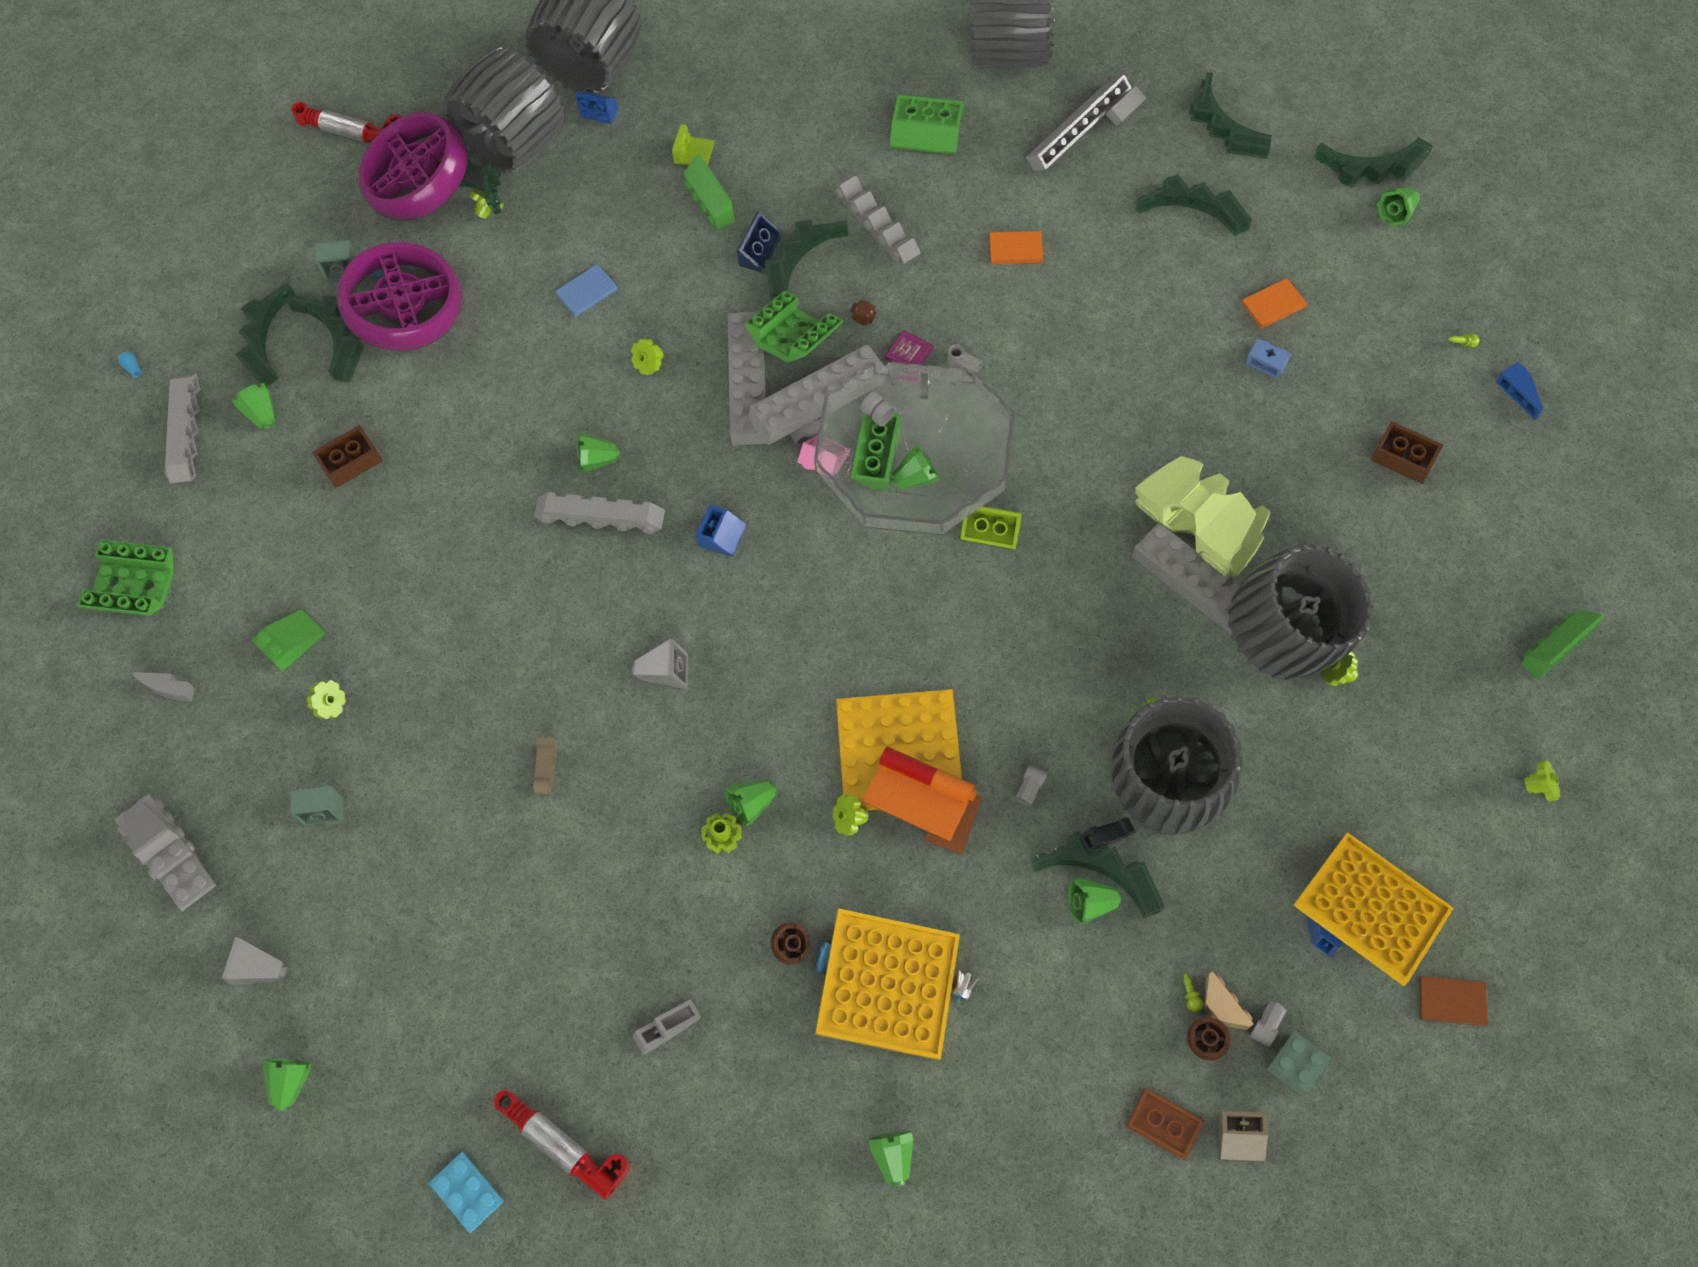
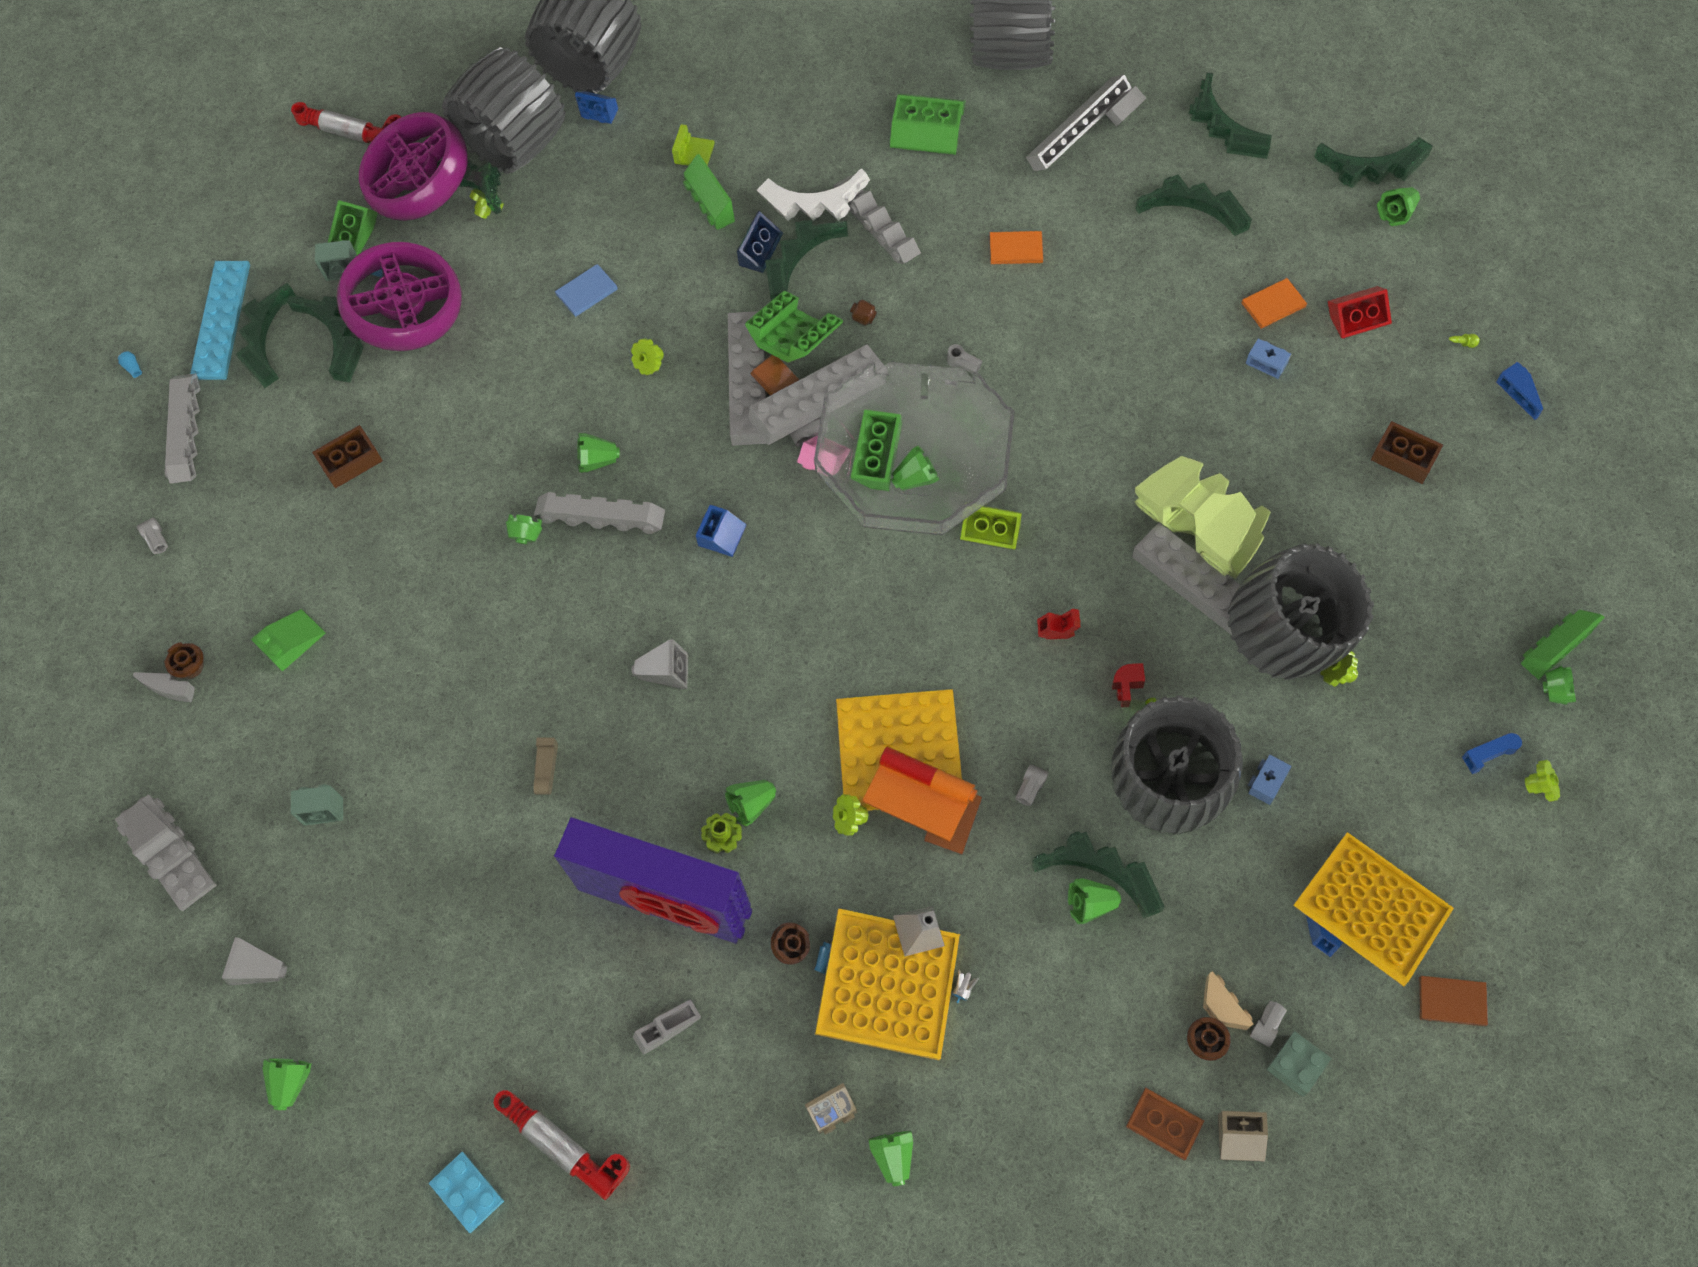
bright green slope [77,540,174,616] -> none
bright green cone [232,383,276,430] -> none
lime plant [307,680,346,719] -> none
light grey wheel [860,391,896,426] -> none
magenta tile [885,330,934,374] -> none
black leg [1080,817,1136,852] -> none
lime bar [1183,973,1204,1013] -> none
none -> light grey piece [136,517,168,554]
none -> reddish brown cone [164,642,204,679]
none -> medium azure plate [190,261,250,380]
none -> bright green slope [328,200,378,255]
none -> bright green cone [506,514,543,544]
none -> dark purple panel [554,817,753,944]
none -> dark orange tile [750,355,799,396]
none -> white arch [757,169,870,221]
none -> slope [805,1083,857,1135]
none -> light grey slope [893,906,945,957]
none -> red brick [1037,608,1081,639]
none -> red brick [1112,663,1145,707]
none -> medium blue brick [1248,754,1291,805]
none -> red slope [1328,286,1392,339]
none -> blue leg [1462,733,1522,774]
none -> bright green cone [1542,666,1576,705]

